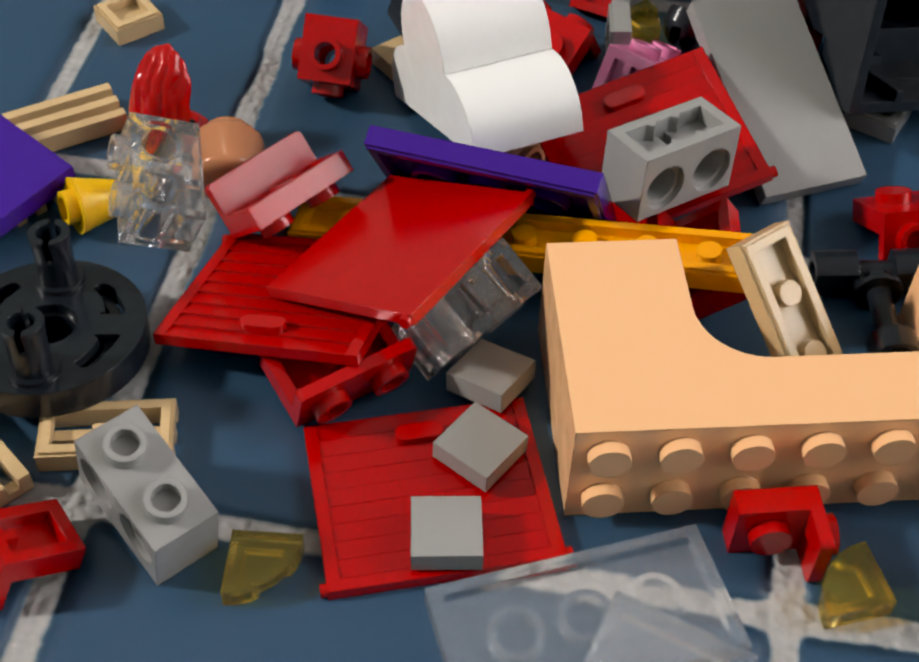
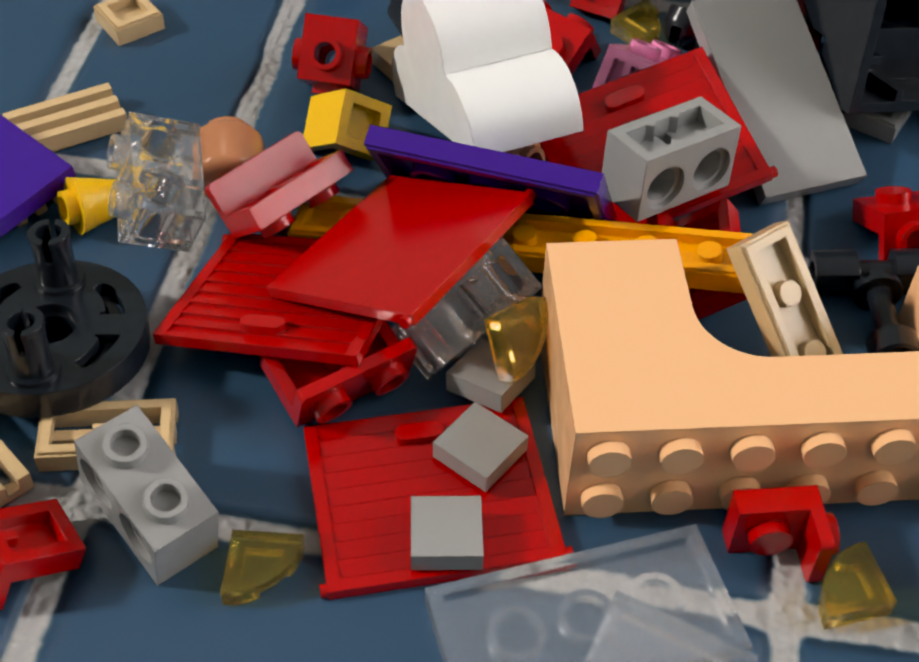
red piece [128,43,209,158] -> none
light grey tile [604,0,632,54] -> none
none -> yellow panel [303,88,392,161]
none -> clear yellow tile [484,296,548,383]

